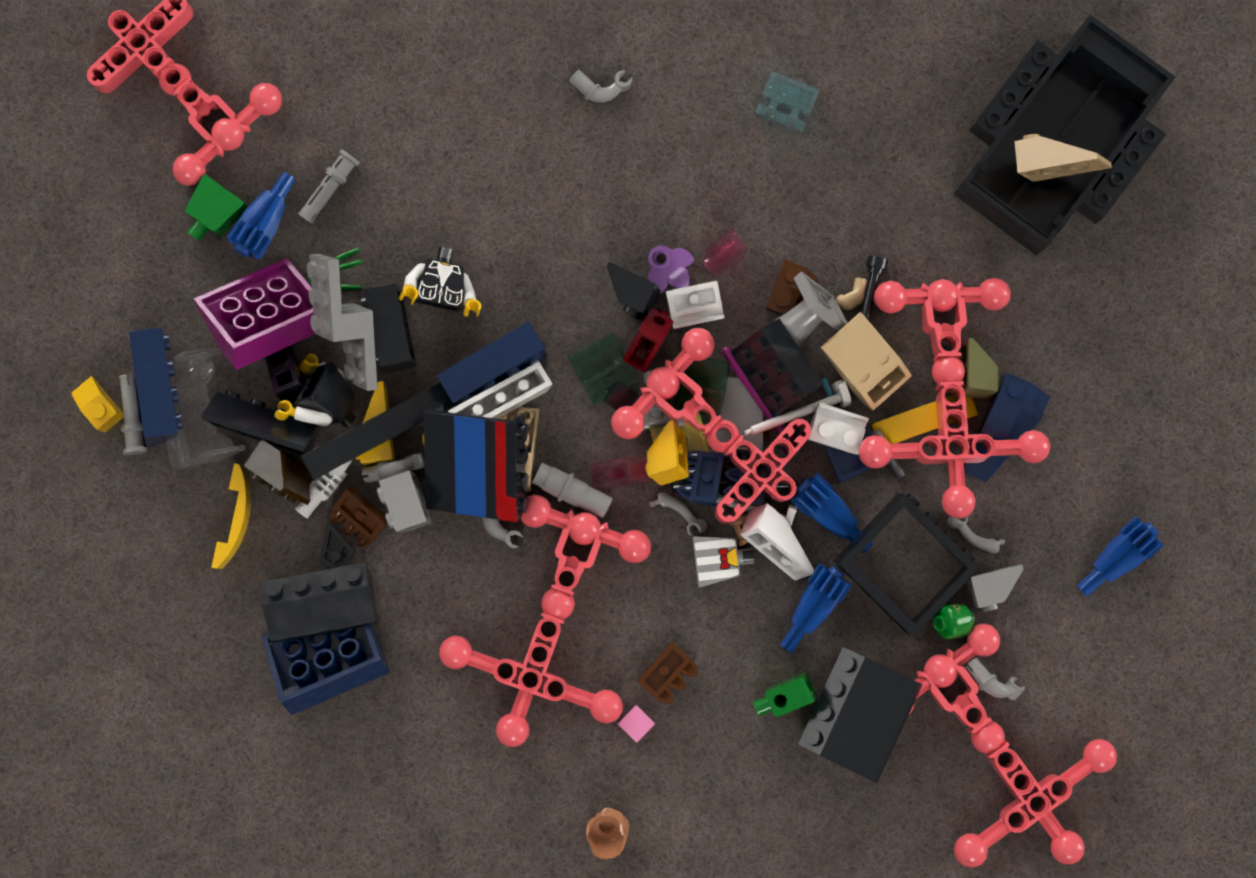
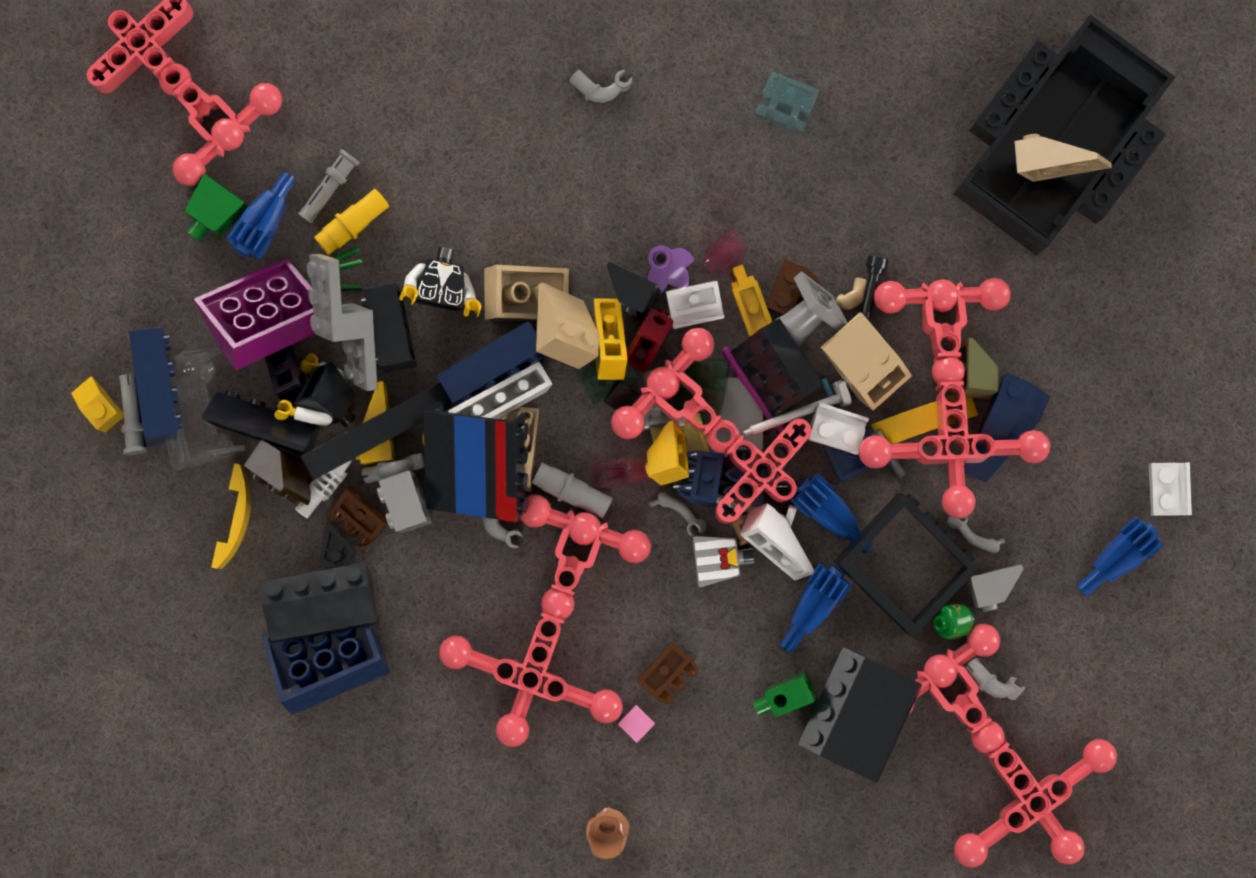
none -> yellow piece [314,189,389,255]
none -> tan slope [484,265,569,321]
none -> tan slope [536,282,599,369]
none -> yellow slope [594,299,627,380]
none -> yellow hinge [731,264,772,337]
none -> white plate [1149,462,1192,516]

